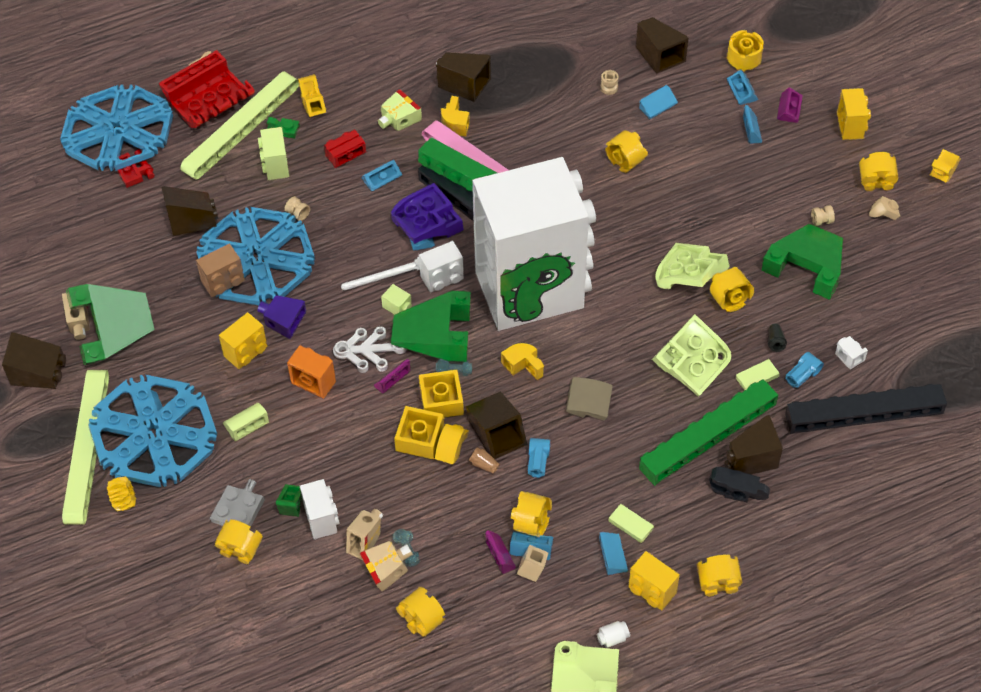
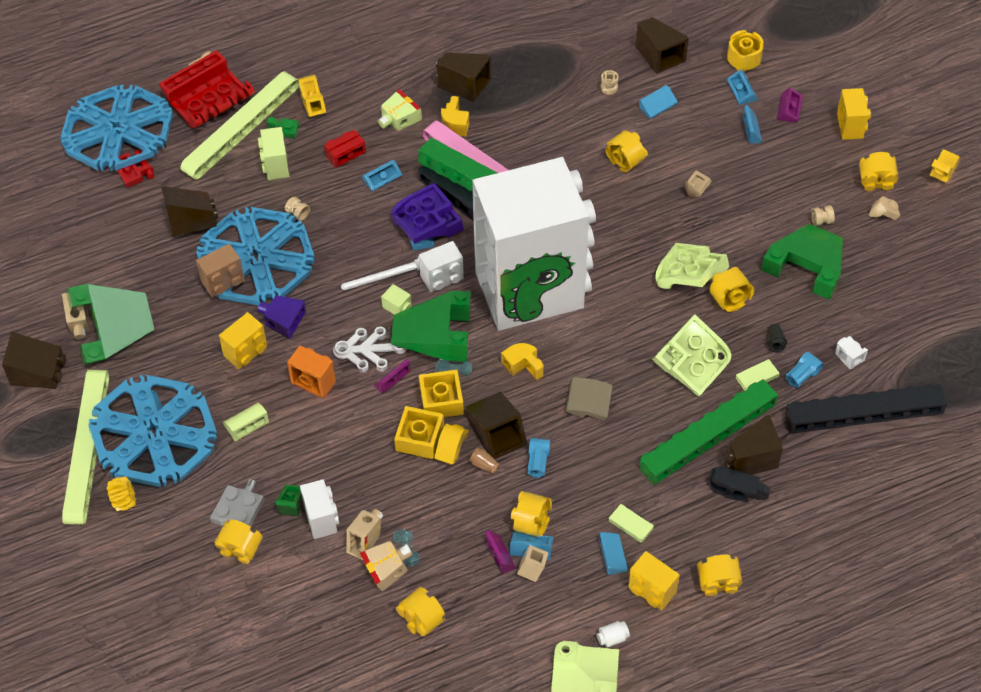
none -> tan plate [684,171,712,198]

